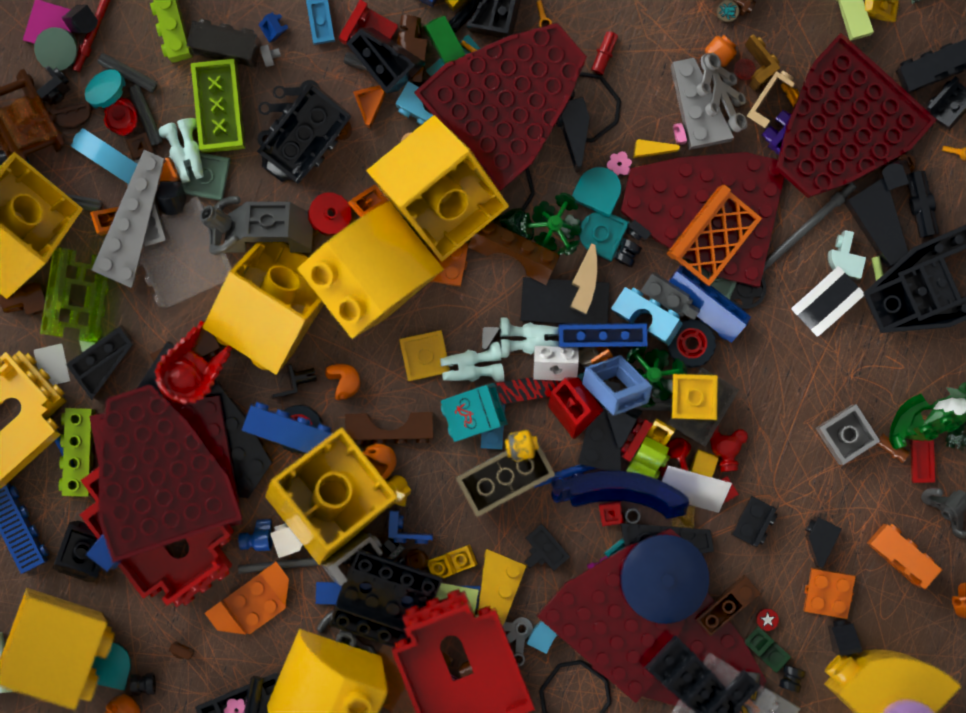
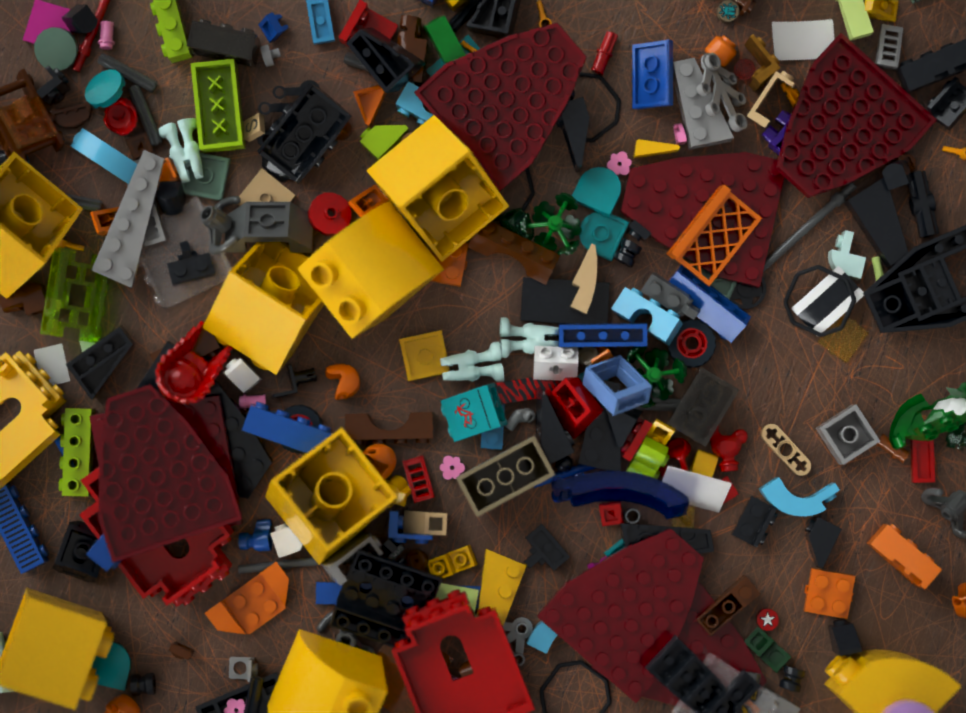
light grey slope [482,327,500,350] -> none
yellow head [505,430,539,461] -> none
dark blue dish [620,534,709,624] -> none
yellow tile [672,374,718,420] -> none
none -> light orange hand [56,239,85,252]
none -> bright pink pin [98,21,115,50]
none -> black hinge [167,241,215,286]
none -> white slope [224,358,262,393]
none -> light grey bracket [229,657,258,682]
none -> tan plate [238,168,296,206]
none -> bright pink pin [239,393,266,411]
none -> tan tile [243,113,265,142]
none -> lime slope [360,125,409,160]
none -> red slope [402,455,435,503]
none -> tan slope [403,510,448,536]
none -> bright pink plant [440,456,465,480]
none -> light grey arm [504,408,536,432]
none -> black slope [536,387,575,472]
none -> blue tile [632,39,673,110]
none -> medium azure arch [758,477,840,517]
none -> tan beam [760,424,811,476]
none -> white sticker [772,19,834,60]
none -> black piece [783,265,856,337]
none -> clear yellow piece [817,314,869,363]
none -> light grey slope [875,24,903,70]

